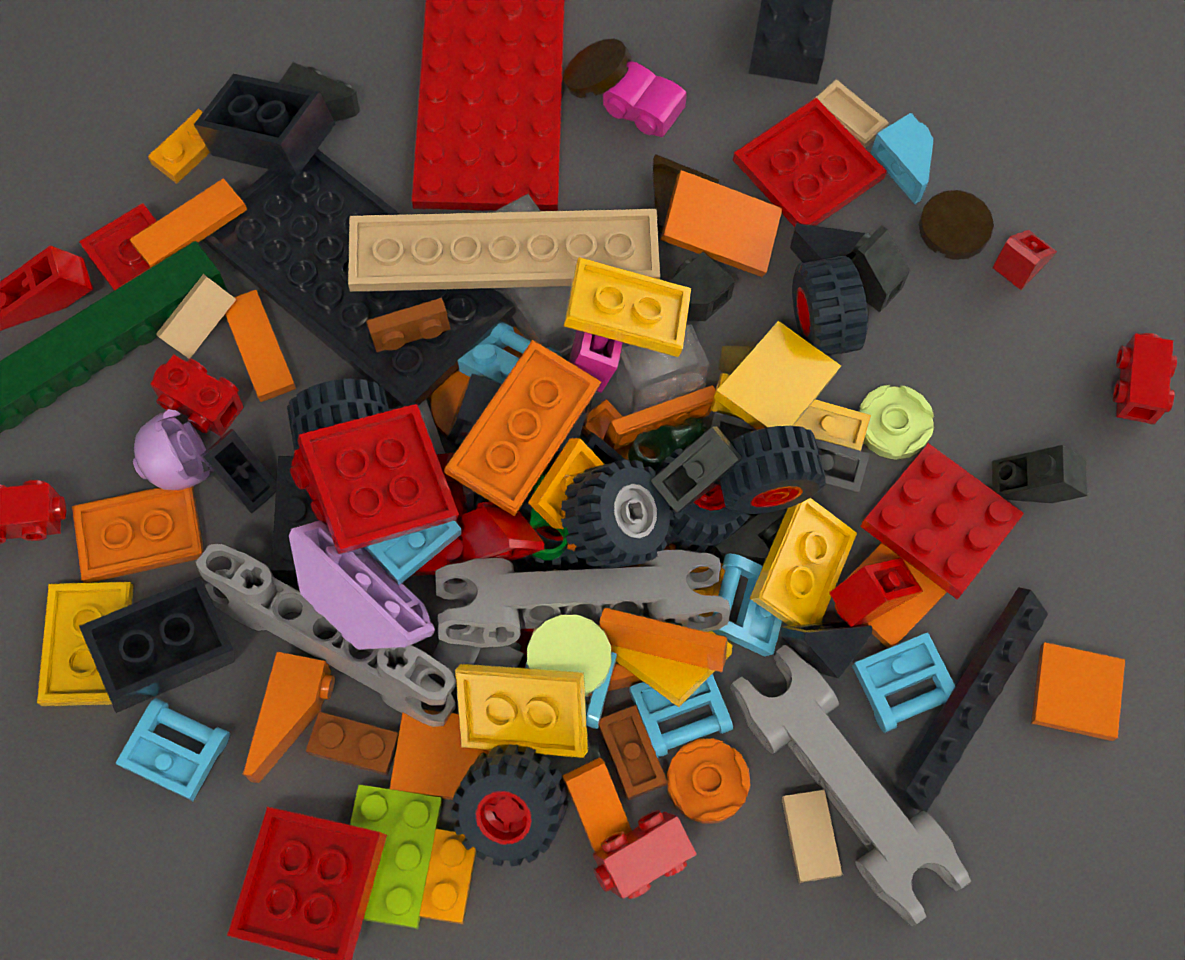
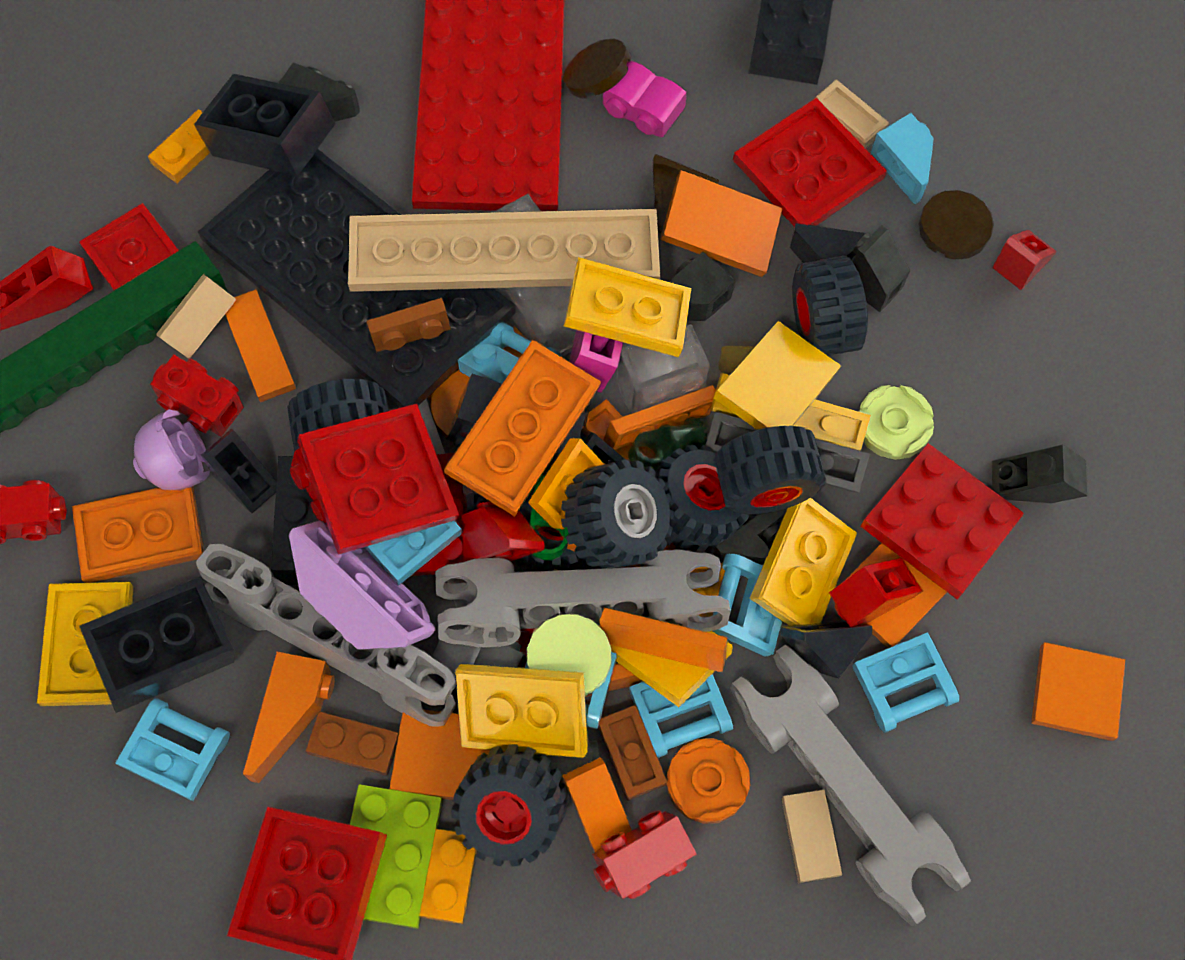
orange tile [130,178,247,268] -> none
pearl dark grey slope [651,426,743,513] -> none
black plate [894,587,1048,812] -> none
red brick [1113,333,1177,424] -> none

